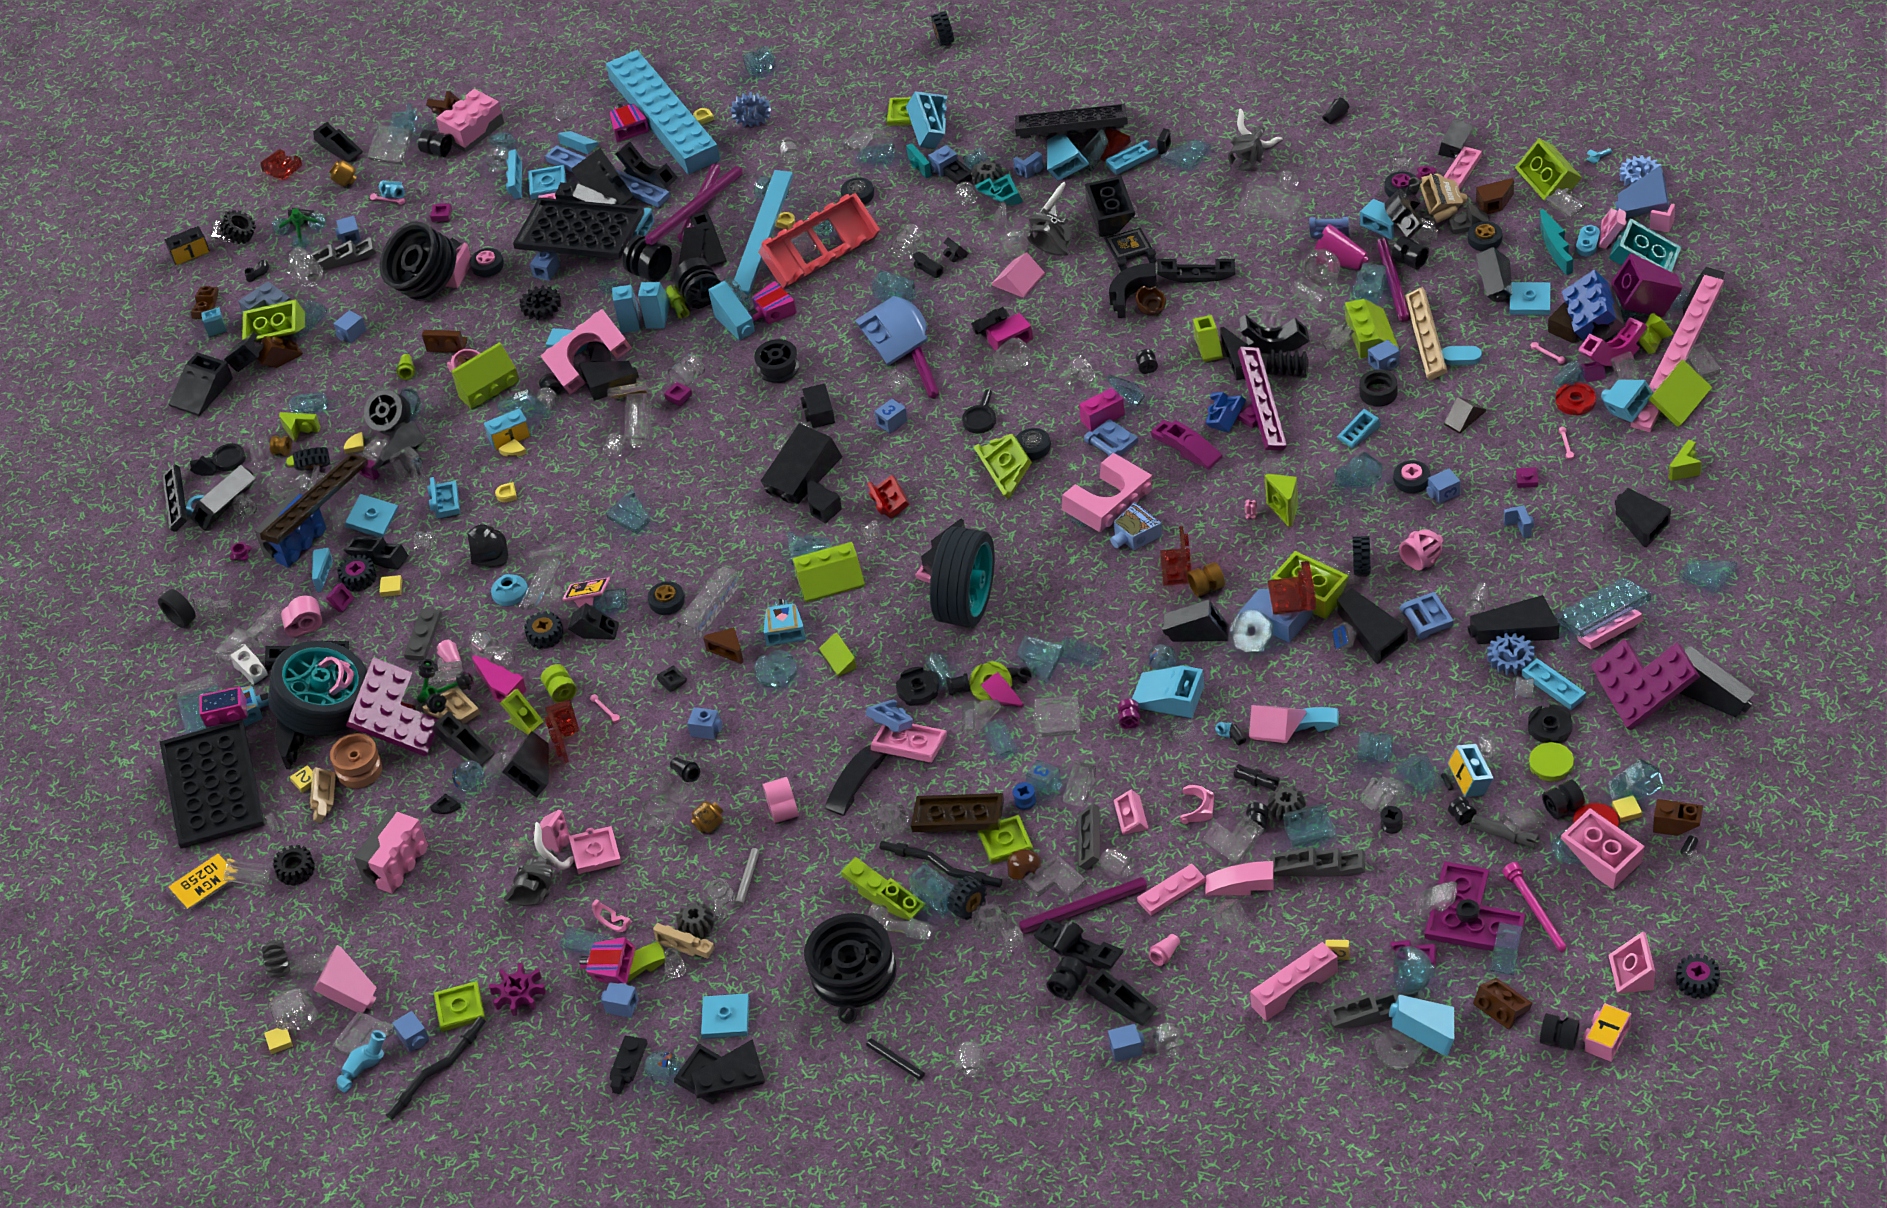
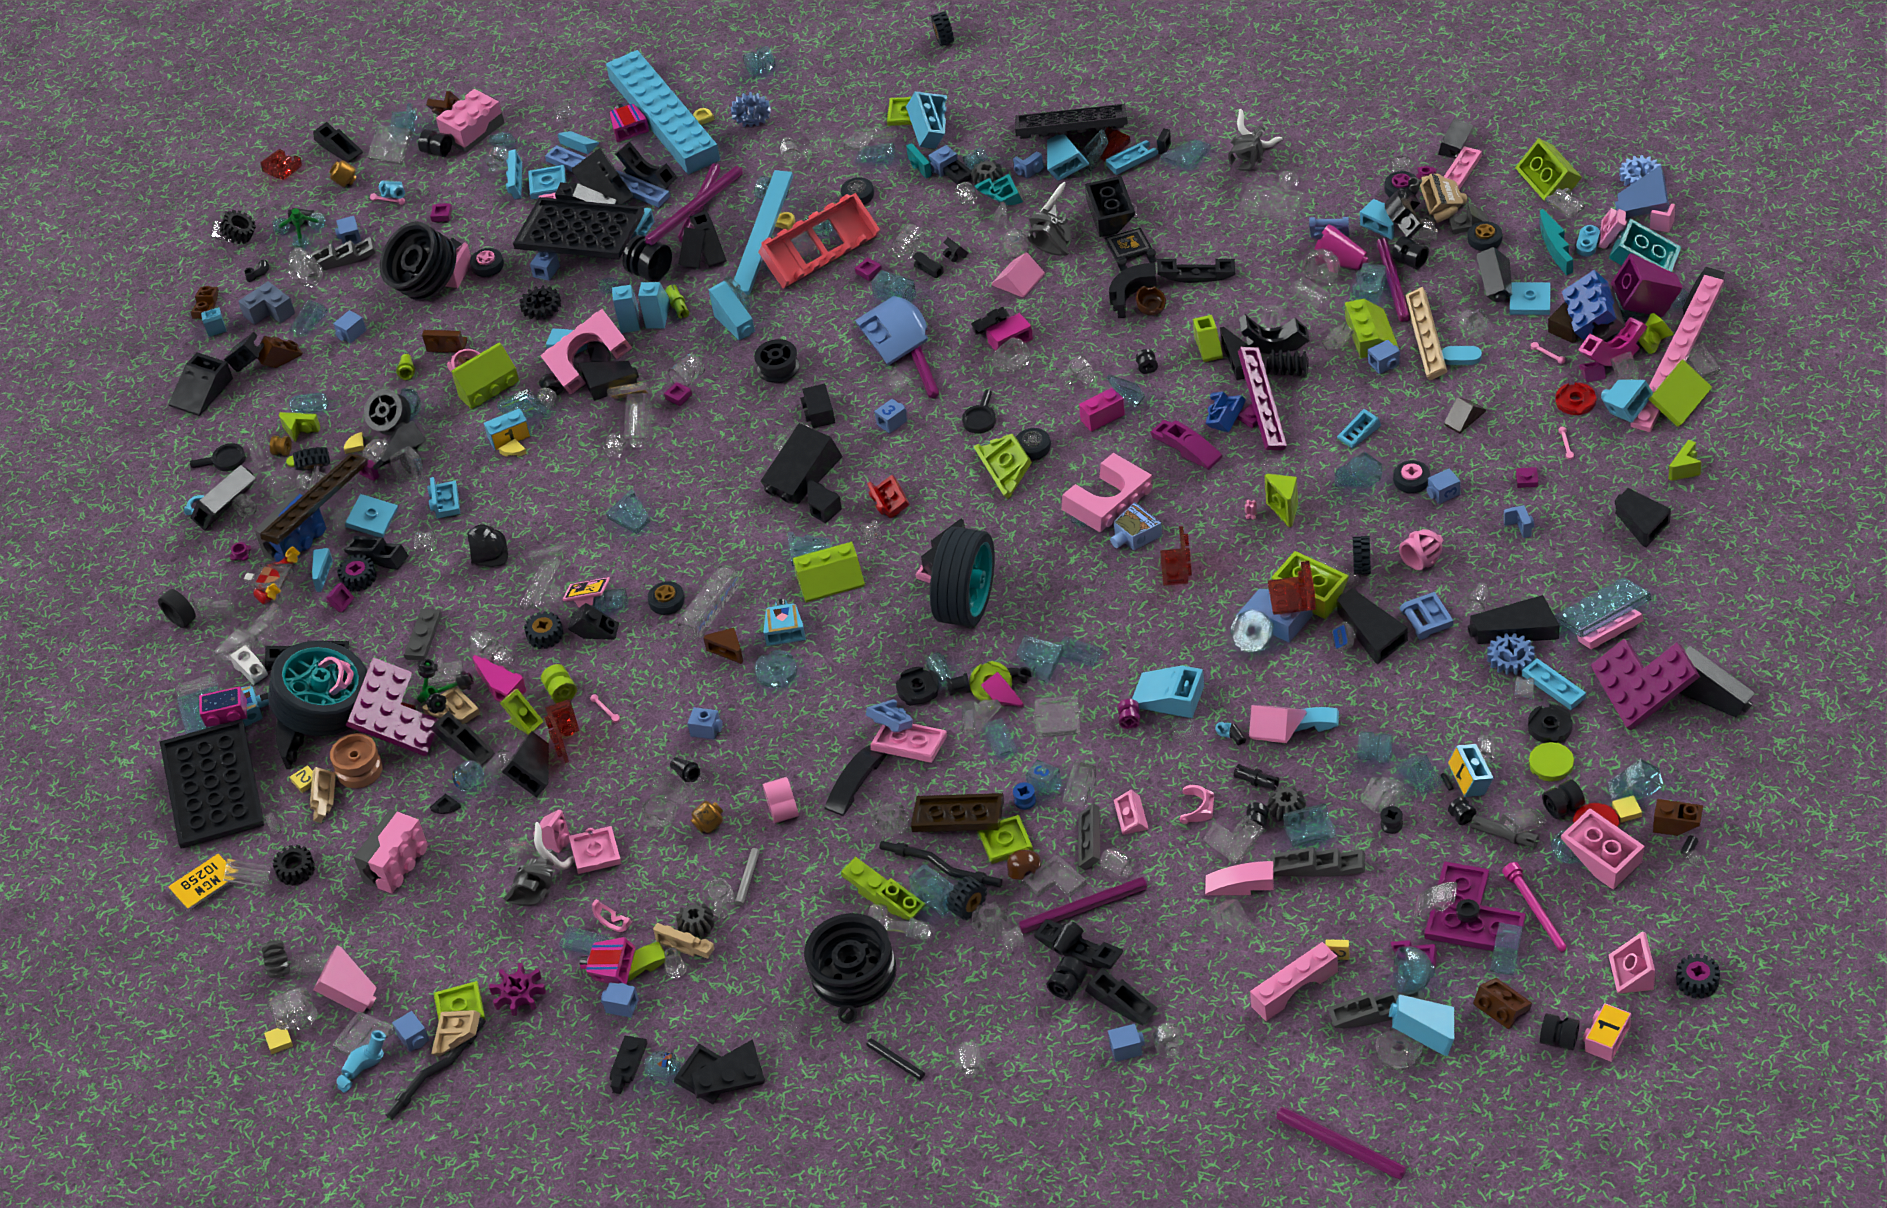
black tile [162,464,188,532] -> none
brick [164,226,210,265] -> none
black tile [190,455,217,476] -> none
lime slope [242,299,305,342] -> none
bright pink piece [281,596,322,637] -> none
light yellow tile [380,575,402,597] -> none
bright pink cone [437,639,463,671] -> none
medium azure piece [491,574,528,606] -> none
light yellow tile [495,482,517,503] -> none
black tile [657,665,687,692] -> none
black wheel [673,257,721,309] -> none
medium azure plate [701,993,749,1039] -> none
dark pink torso [748,281,797,324] -> none
lime slope [819,632,857,677] -> none
medium blue plate [1084,419,1138,457] -> none
bright pink plate [1137,864,1206,916] -> none
clear light blue head [1148,644,1177,671] -> none
bright pink cone [1149,934,1180,966] -> none
black slope [1162,599,1229,642] -> none
pearl gold wheel [1187,562,1225,597] -> none
black cone [1322,97,1350,124] -> none
black tyre [1359,369,1398,407] -> none
reddish brown slope [1476,178,1514,214] -> none
clear light blue cone [1552,360,1584,388] -> none
medium azure hand [1586,149,1612,164] -> none
clear light blue wing [1679,559,1737,594] -> none
none -> torso [244,547,300,605]
none -> tan wing [431,1010,481,1057]
none -> magenta plate [855,257,882,281]
none -> magenta axle [1276,1107,1406,1179]
none -> clear slope [1453,308,1495,343]

